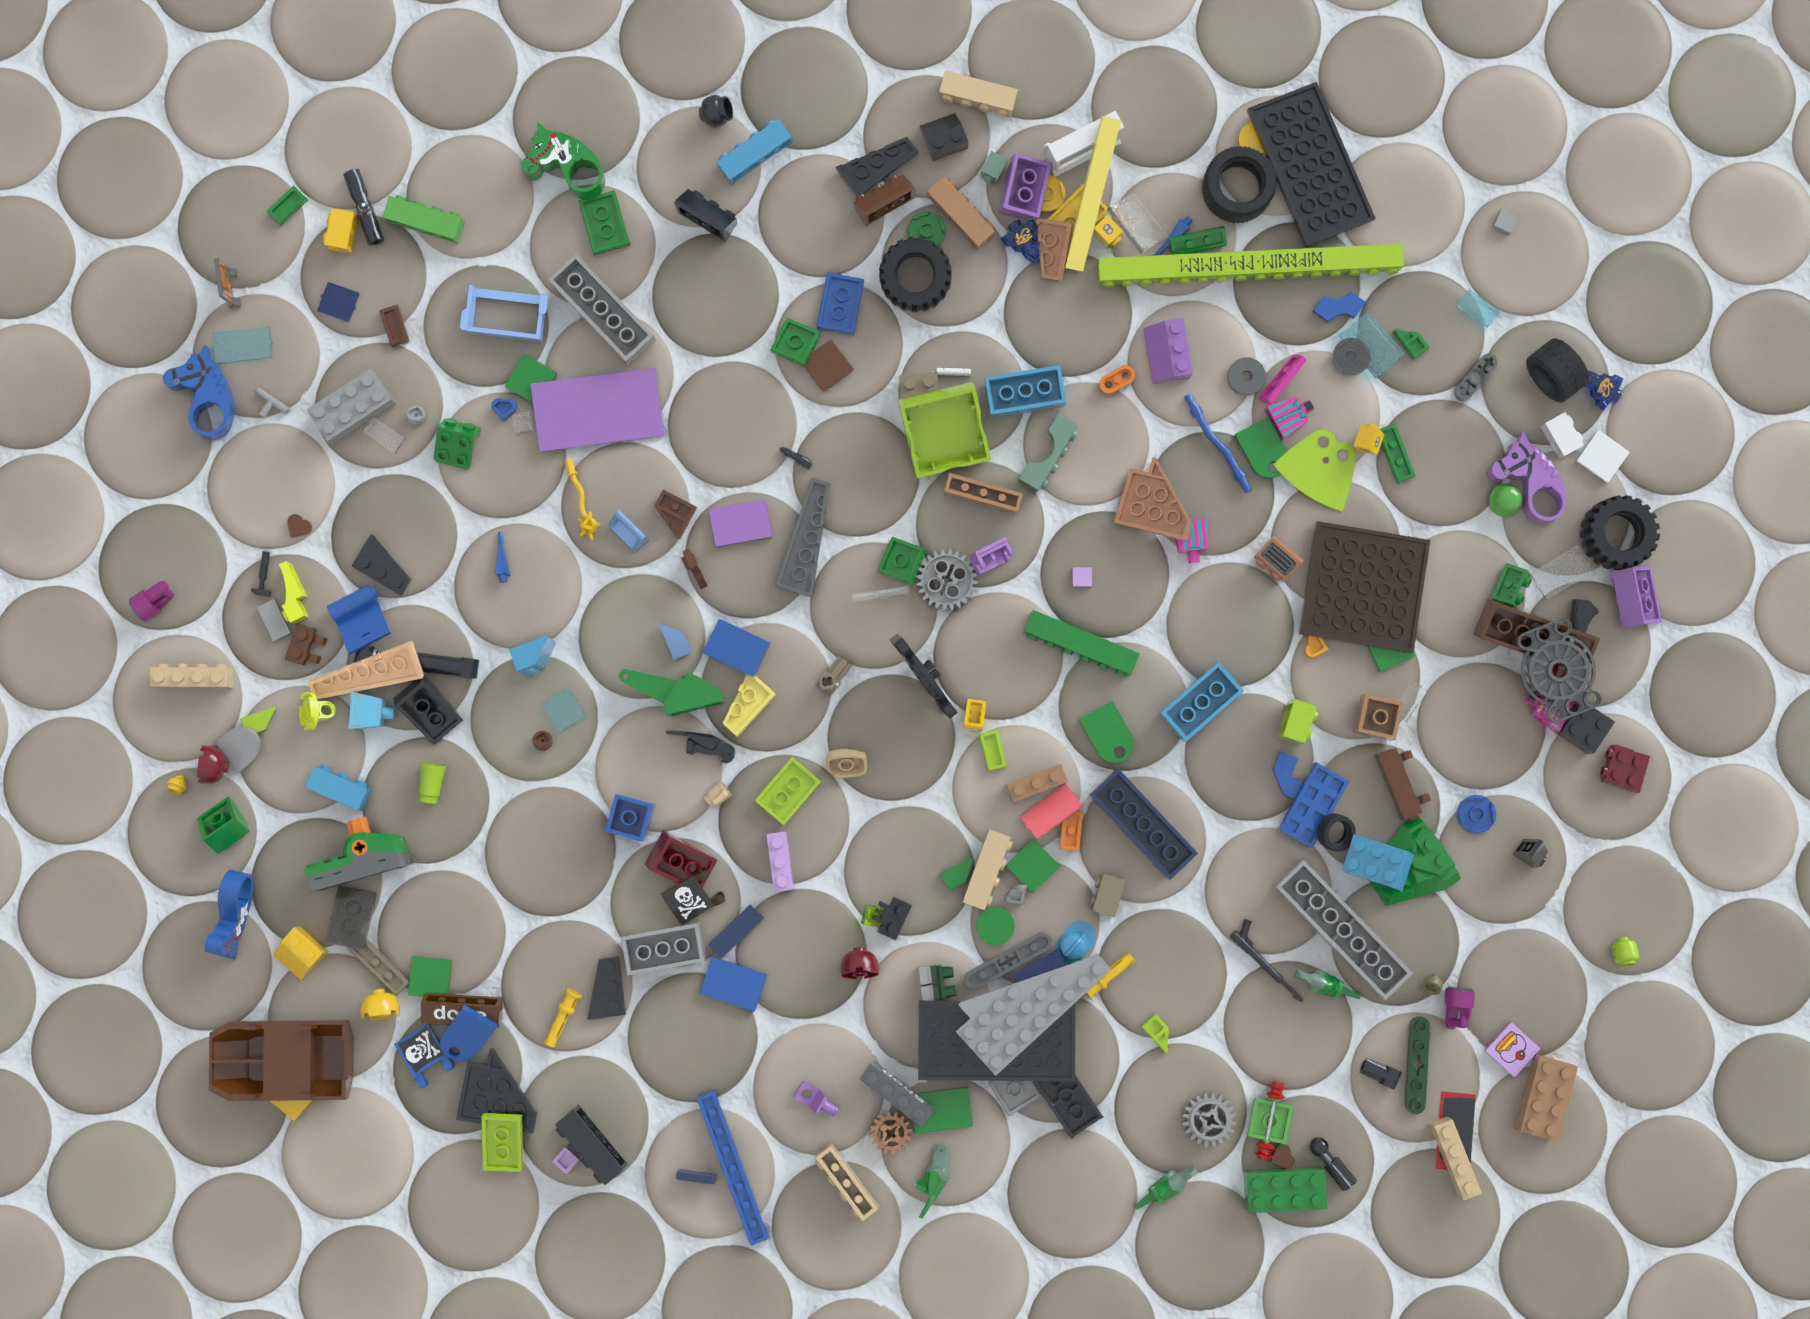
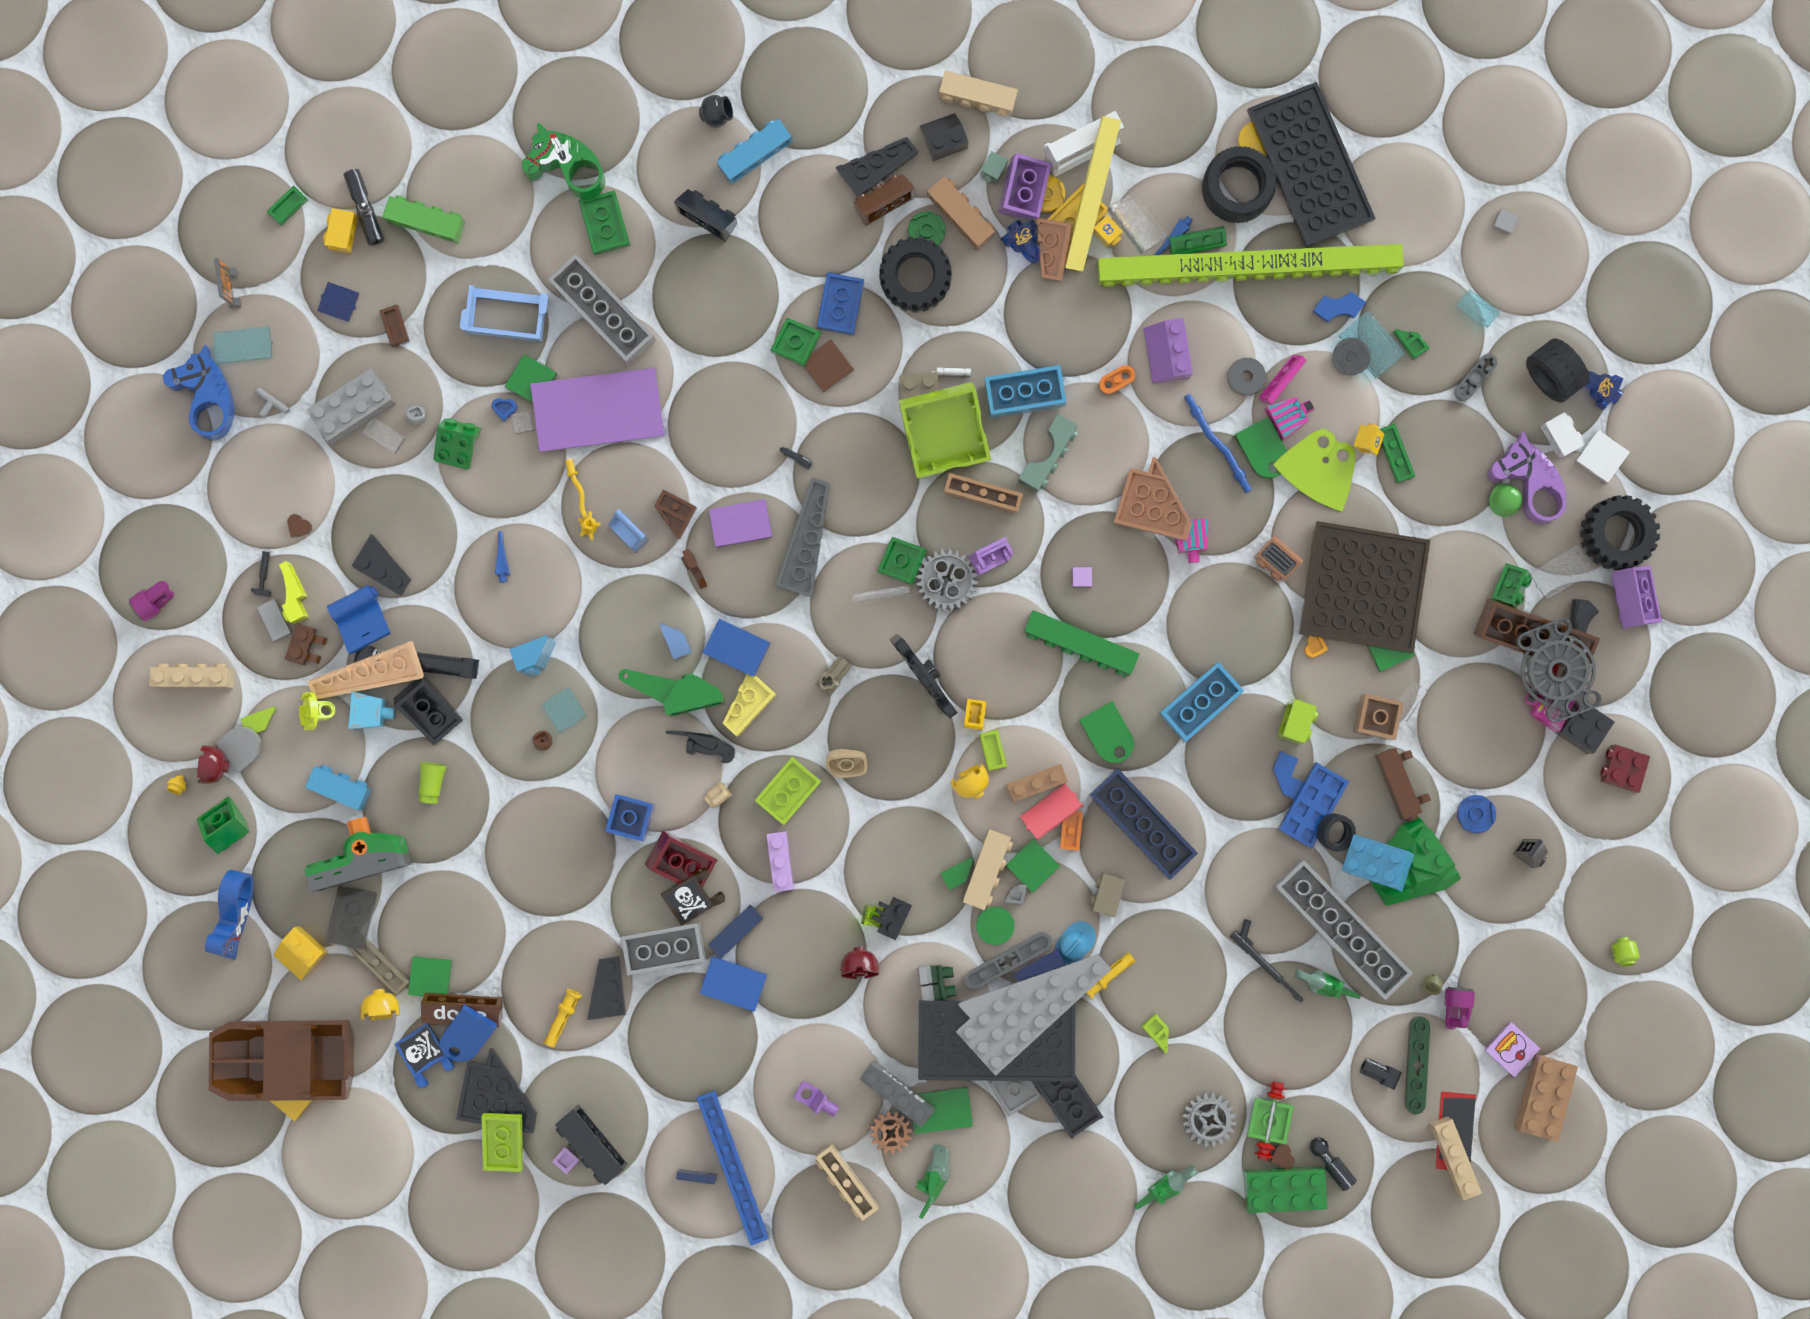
none -> yellow cylinder [950,764,989,799]

